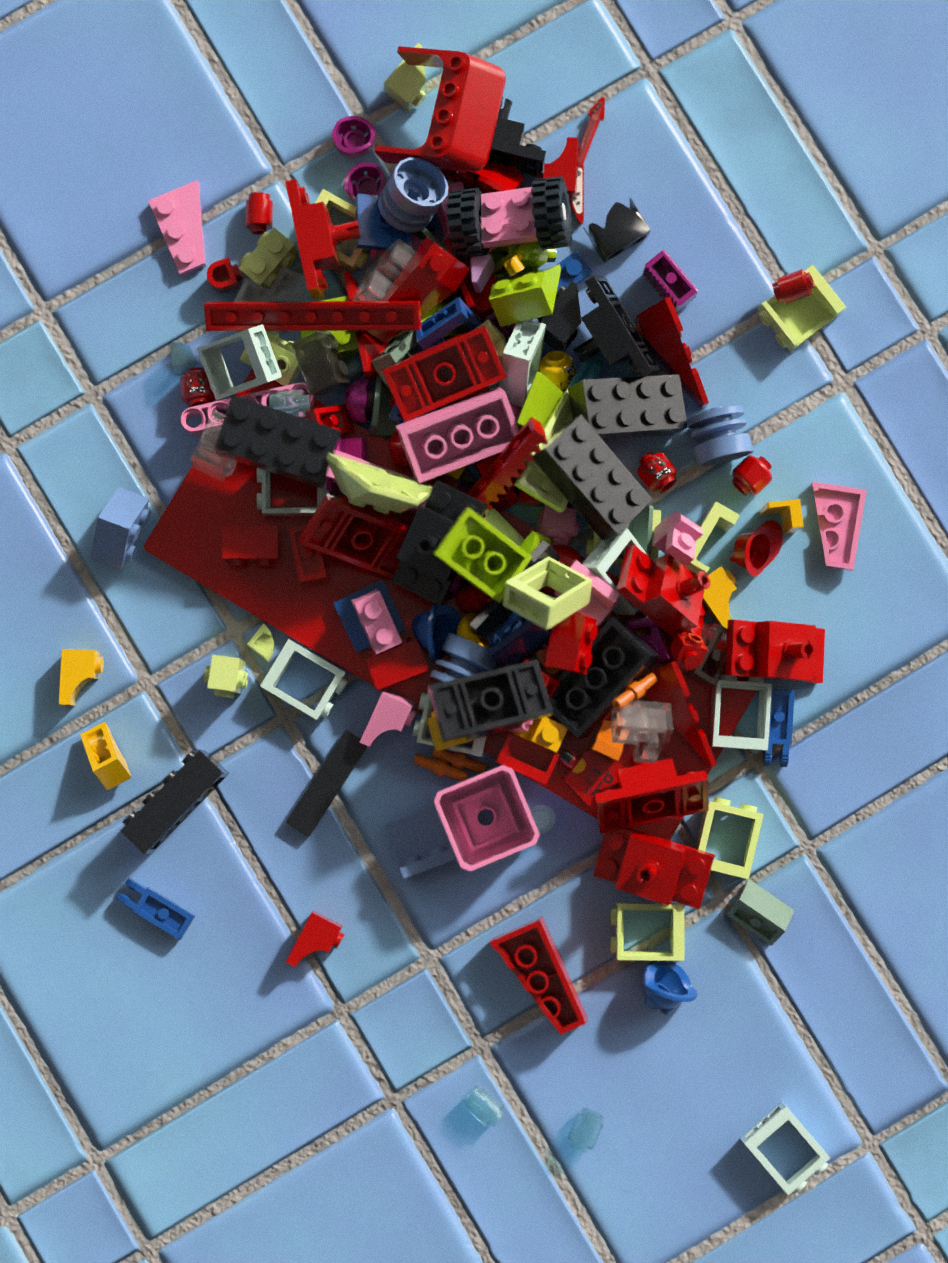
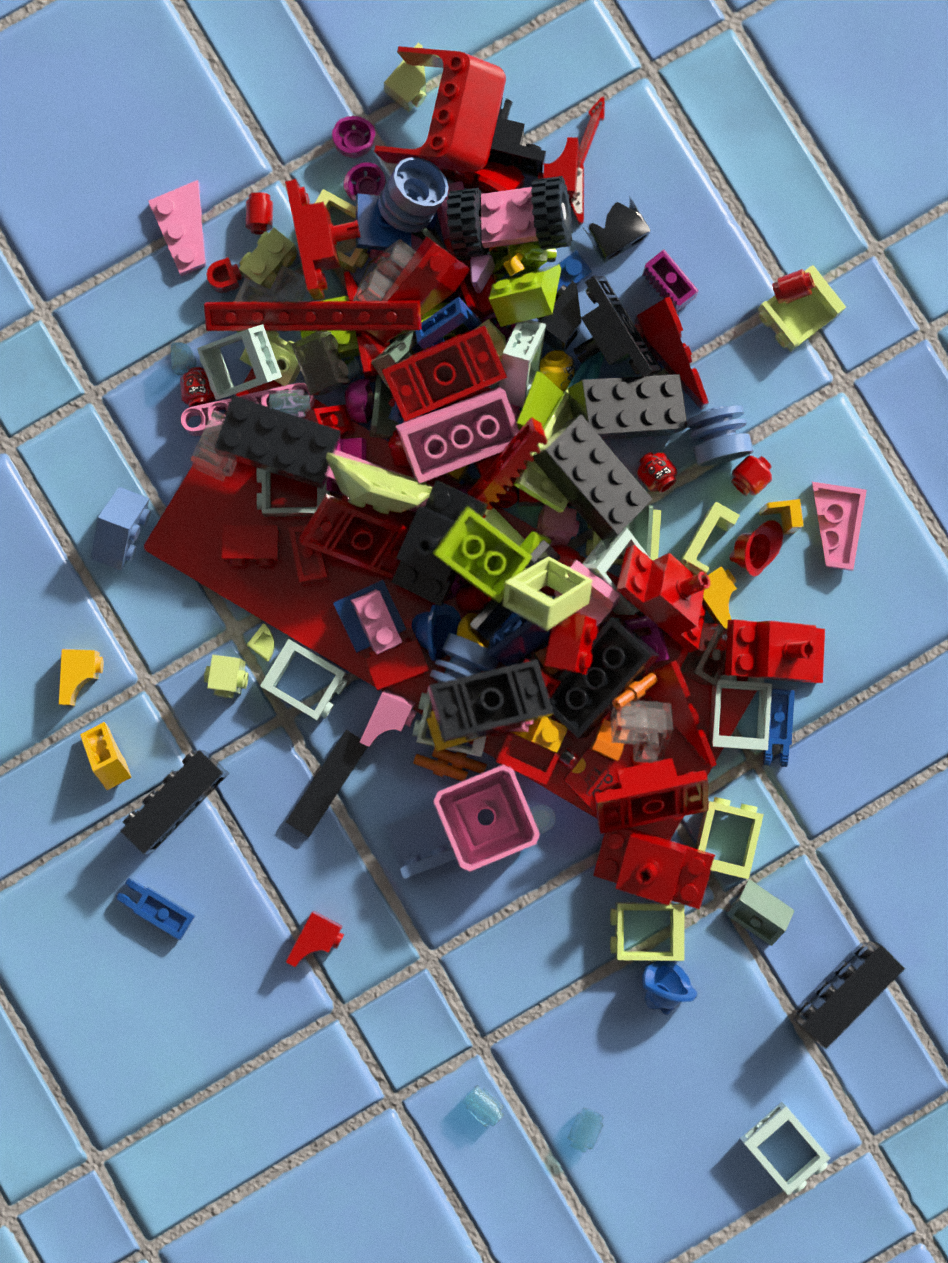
red wedge [489,916,588,1035] -> none
bright pink brick [653,512,703,565] -> none
red plate [670,633,708,671] -> none
none -> black brick [793,940,905,1049]

